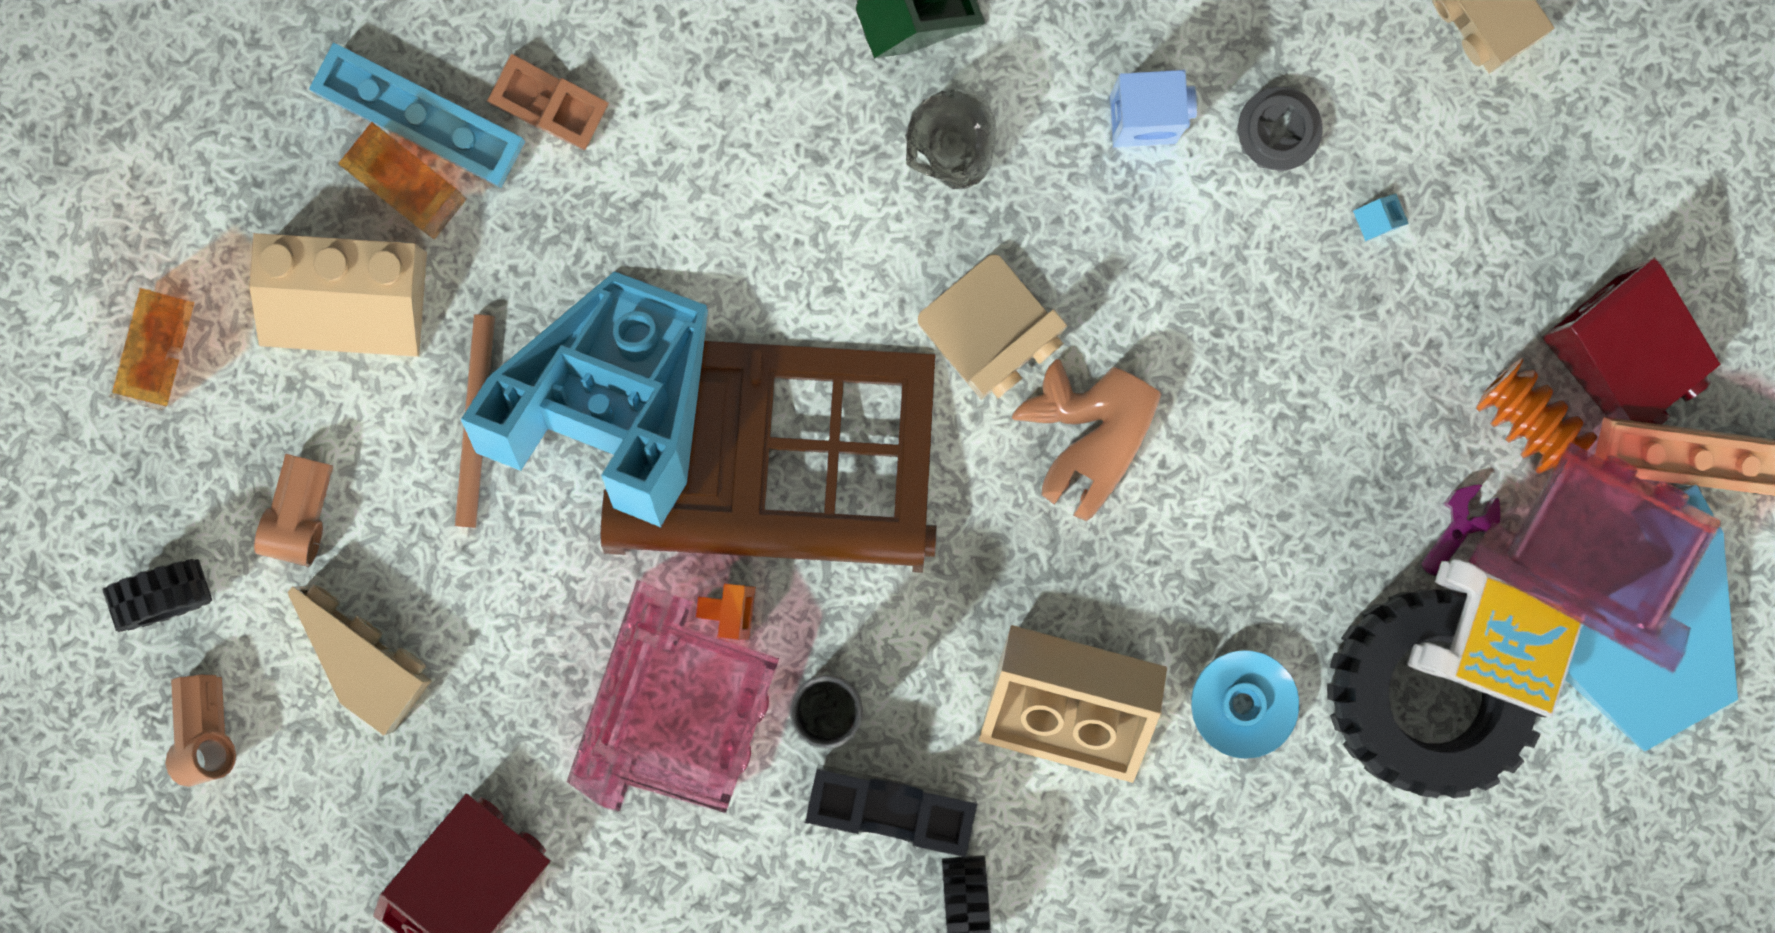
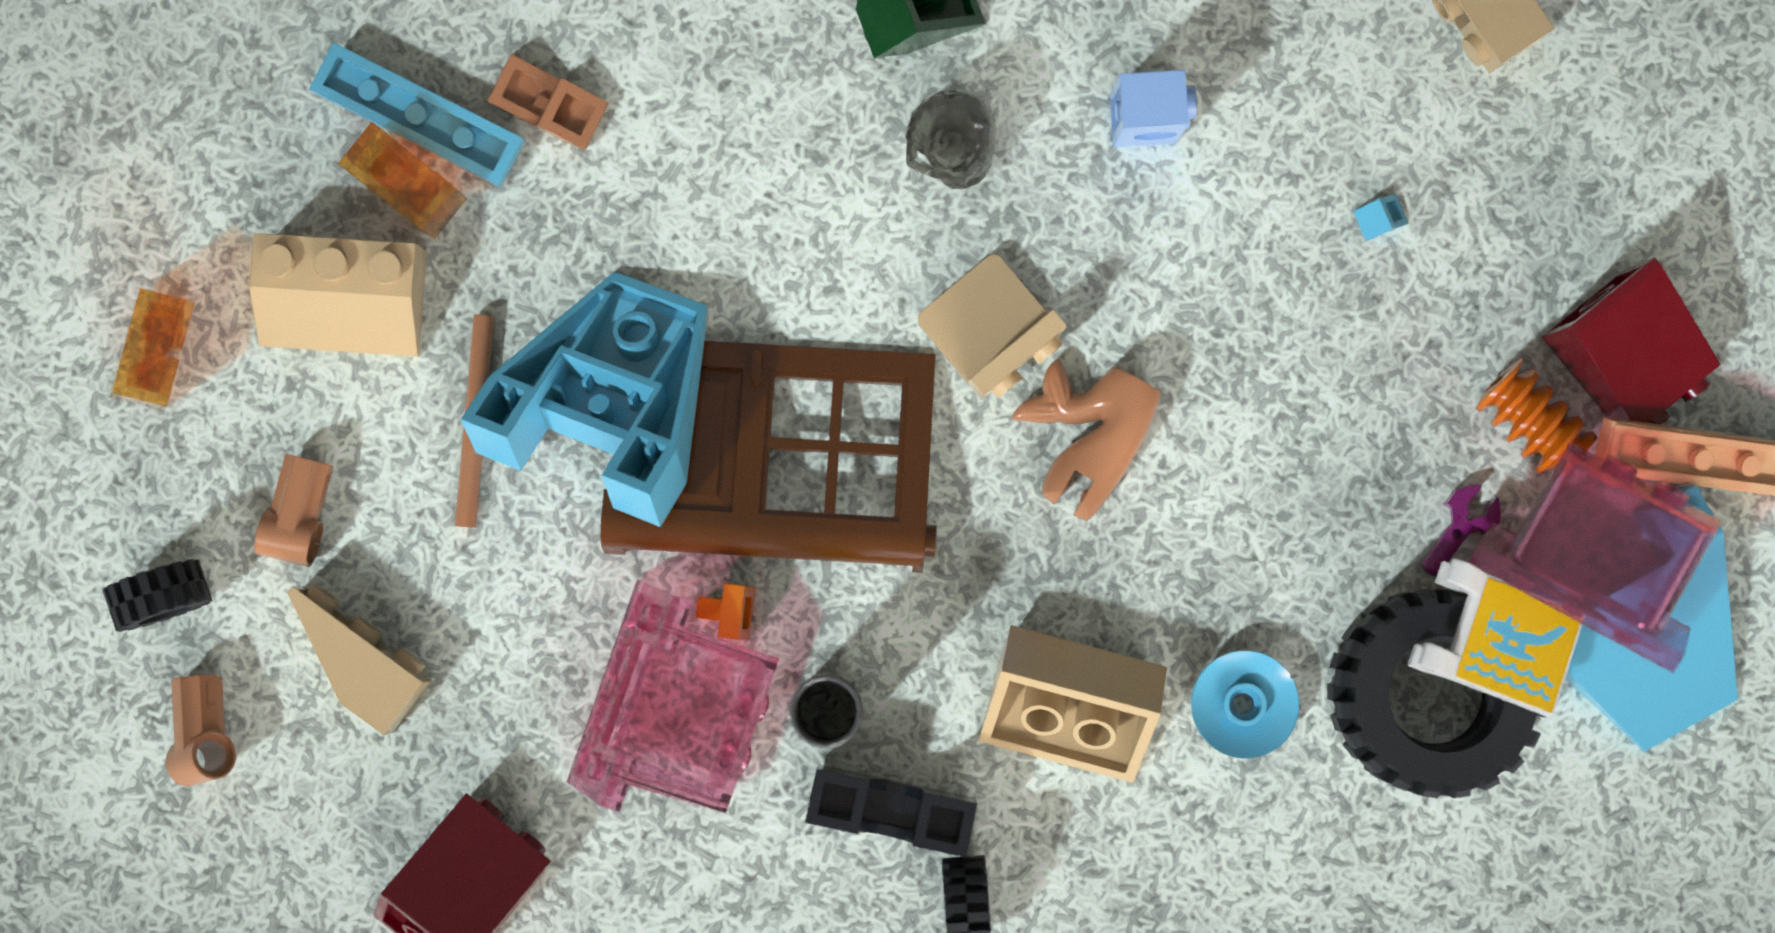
dark grey gear [1236,86,1323,173] -> none

